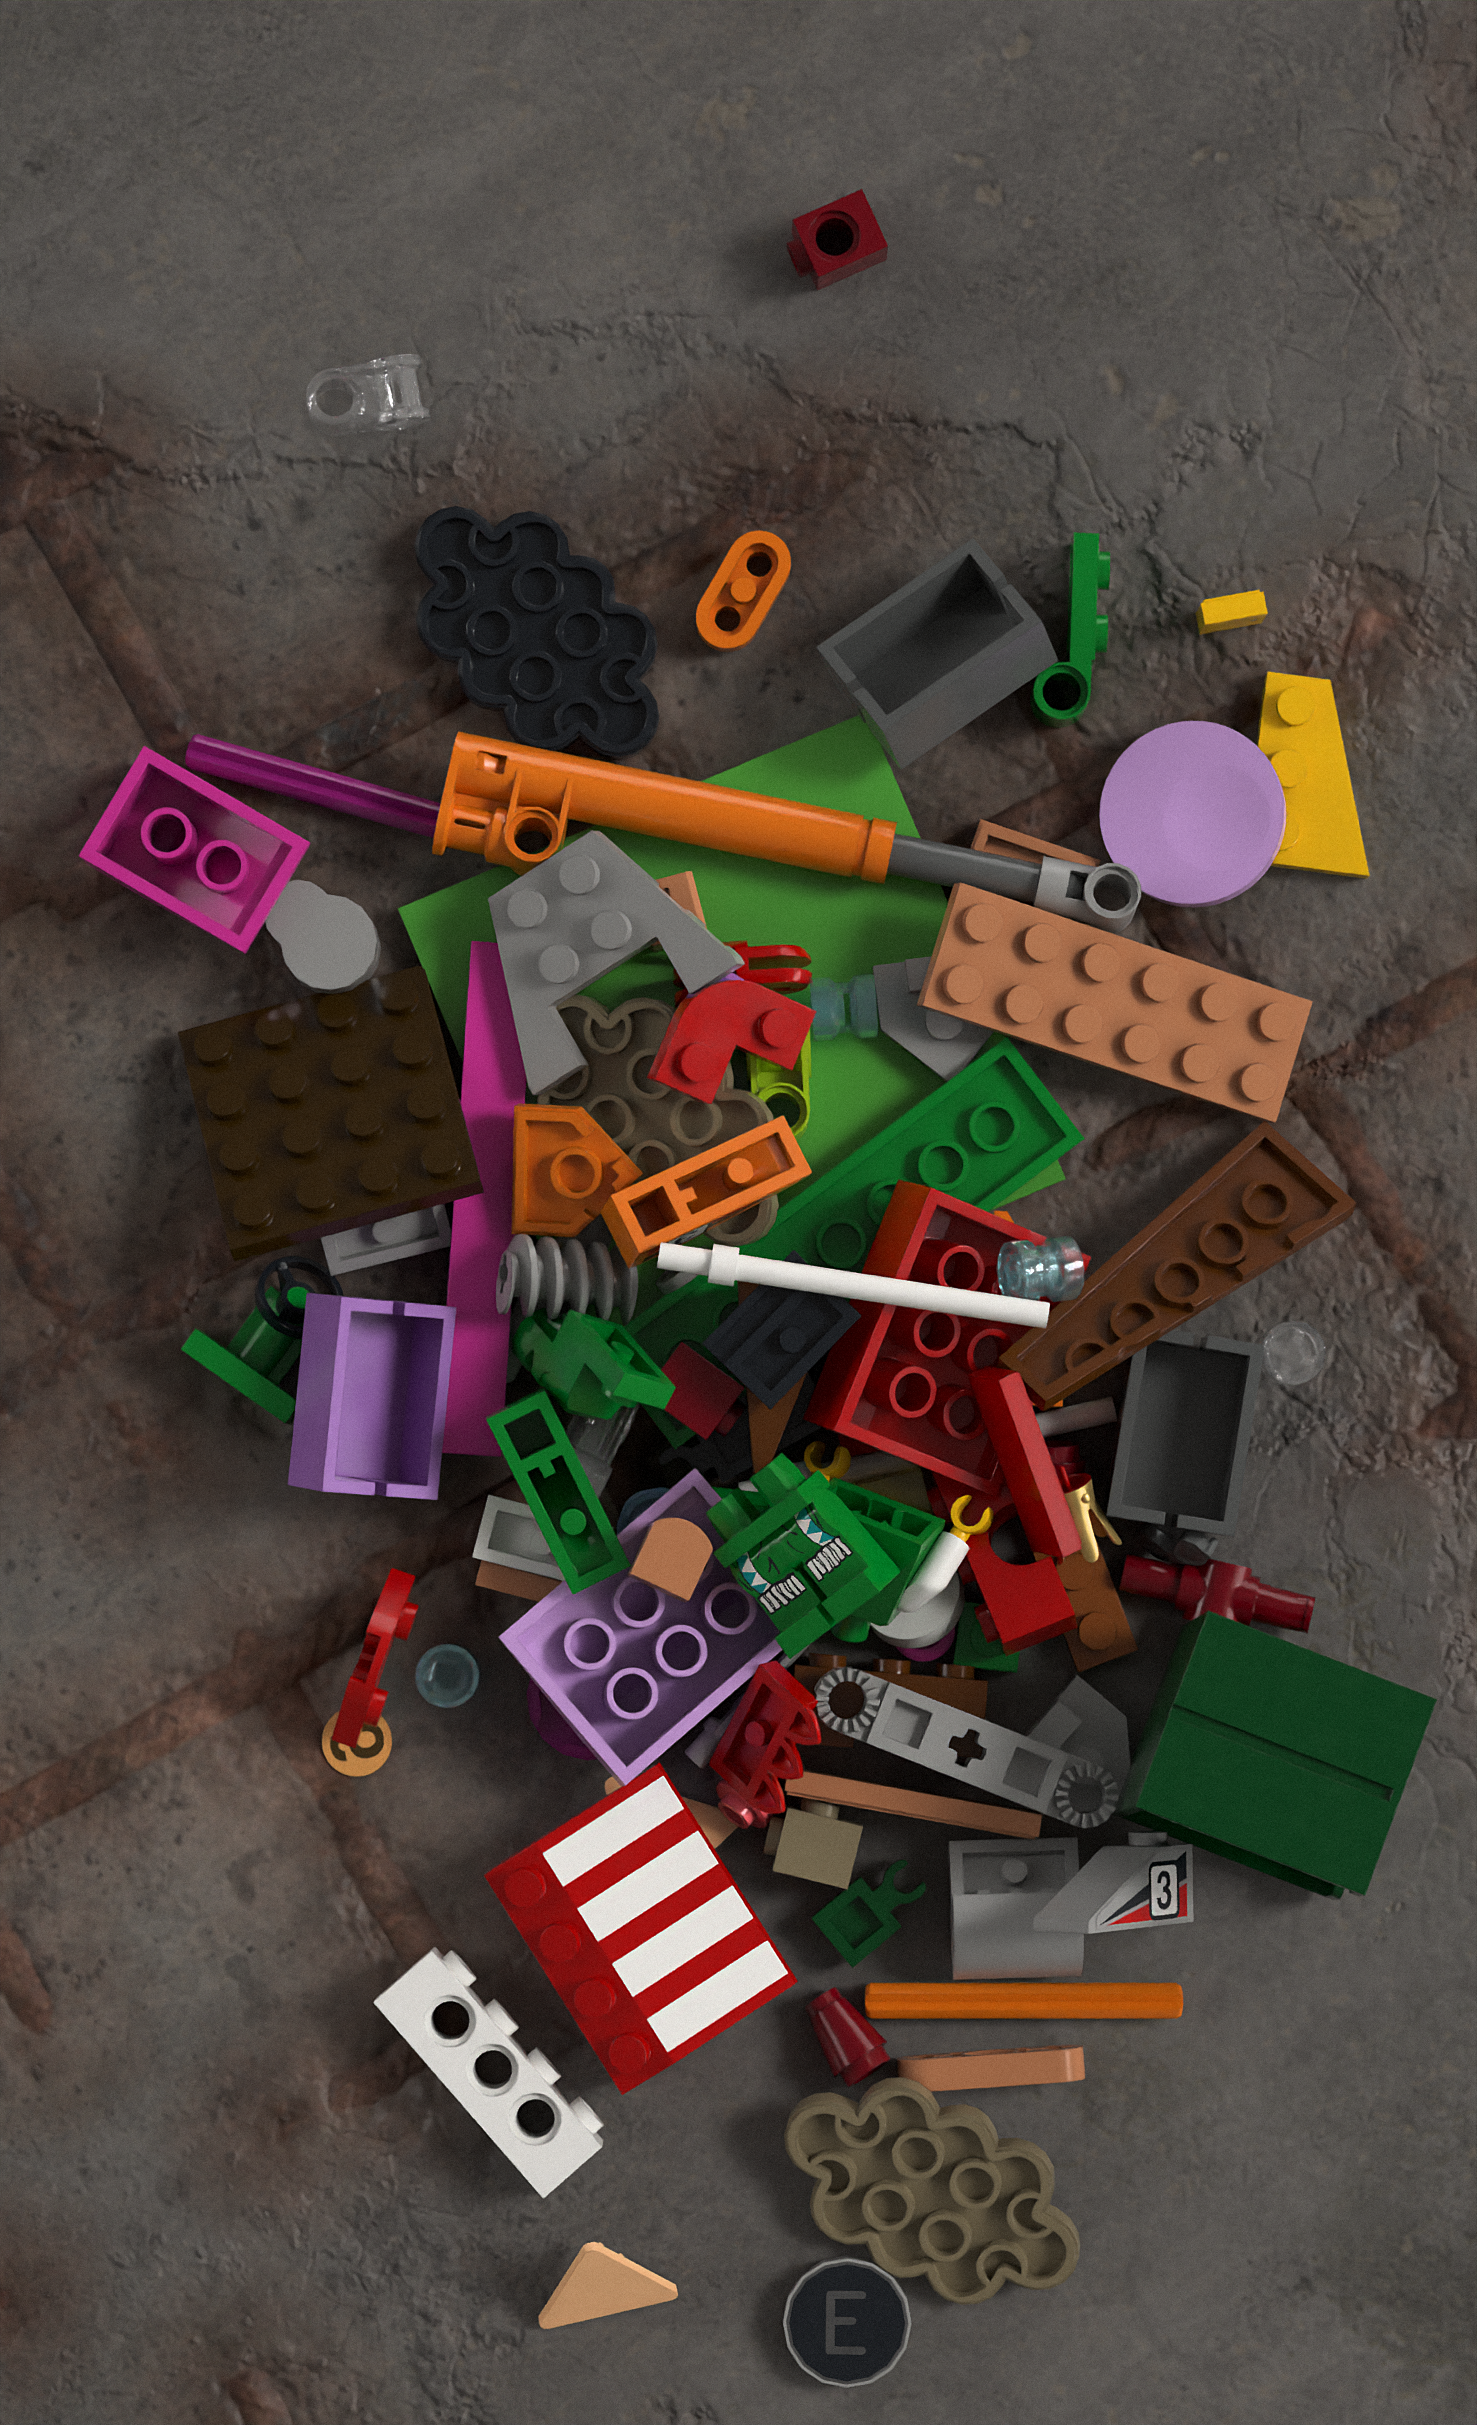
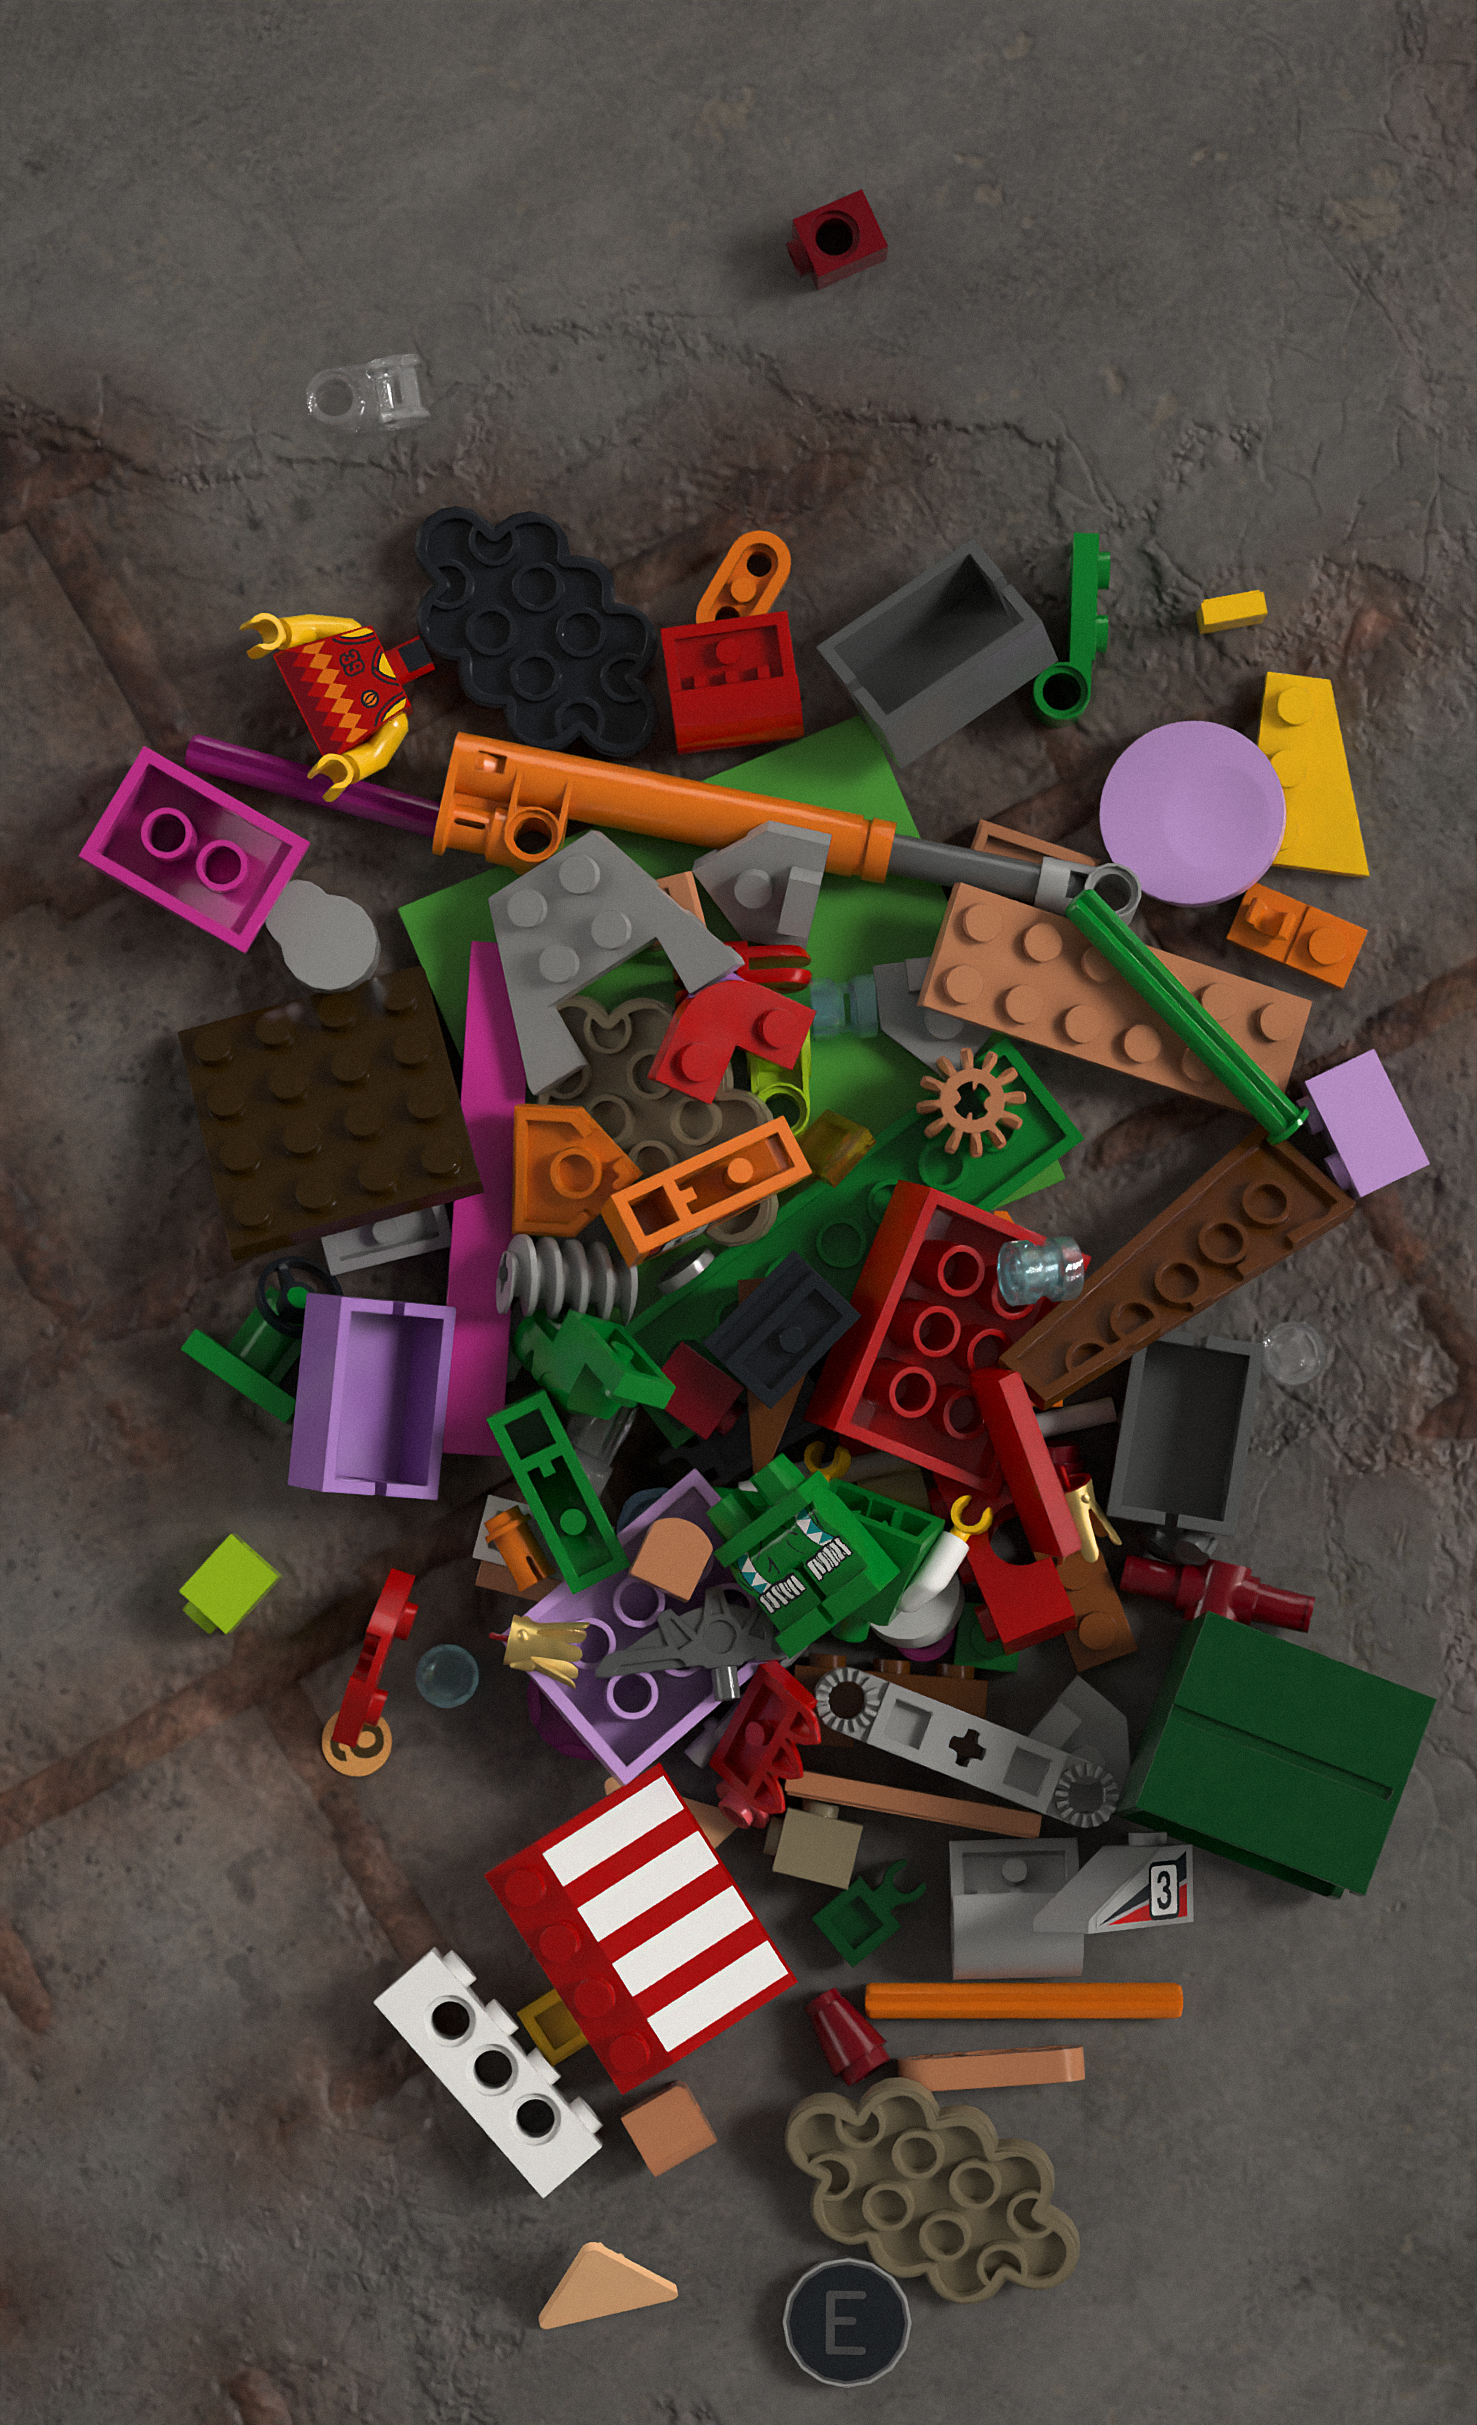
white bar [657,1242,1050,1329] -> none
none -> lime brick [179,1533,283,1635]
none -> torso [240,613,435,802]
none -> orange pin [484,1505,556,1592]
none -> pearl gold piece [489,1614,590,1689]
none -> yellow tile [517,1988,589,2067]
none -> dark grey piece [595,1587,787,1702]
none -> nougat piece [620,2080,718,2177]
none -> red brick [660,610,804,756]
none -> light grey plate [692,820,832,950]
none -> clear orange tile [797,1109,876,1188]
none -> nougat gear [916,1048,1026,1158]
none -> green axle [1065,889,1310,1146]
none -> orange plate [1224,882,1368,991]
none -> lavender brick [1295,1049,1430,1201]

